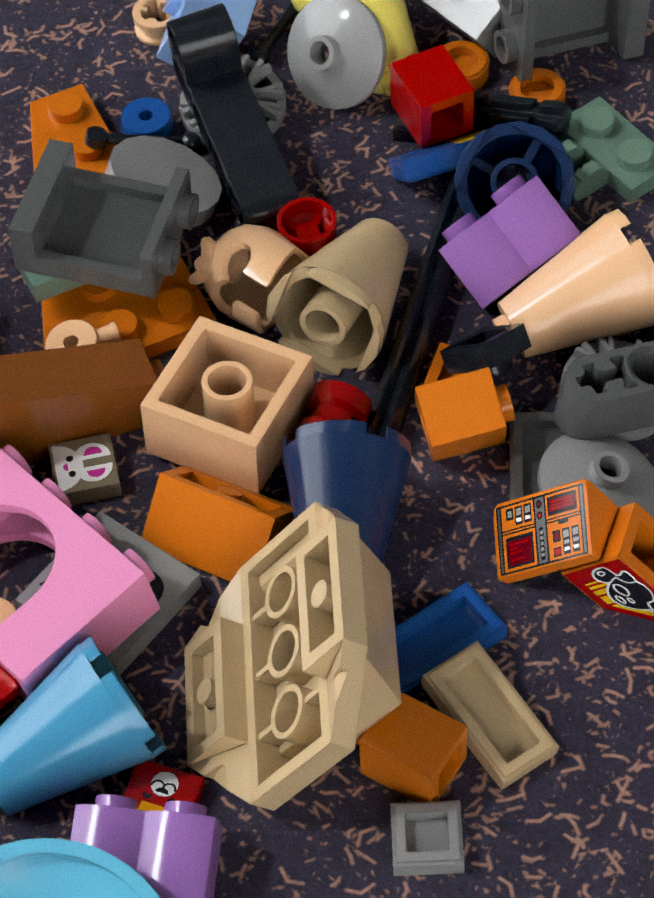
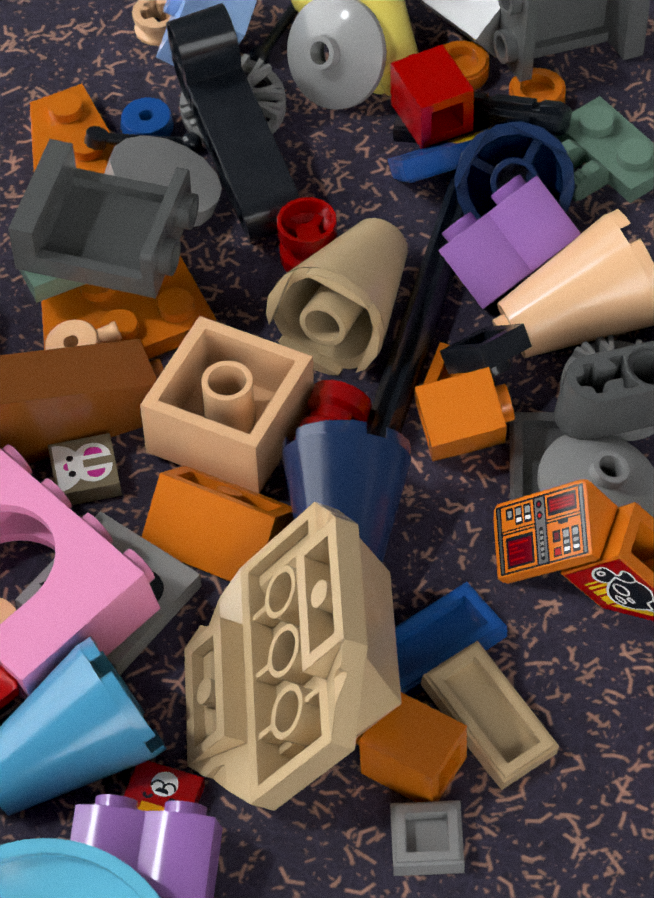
light nougat helmet [188,224,309,334] -> none

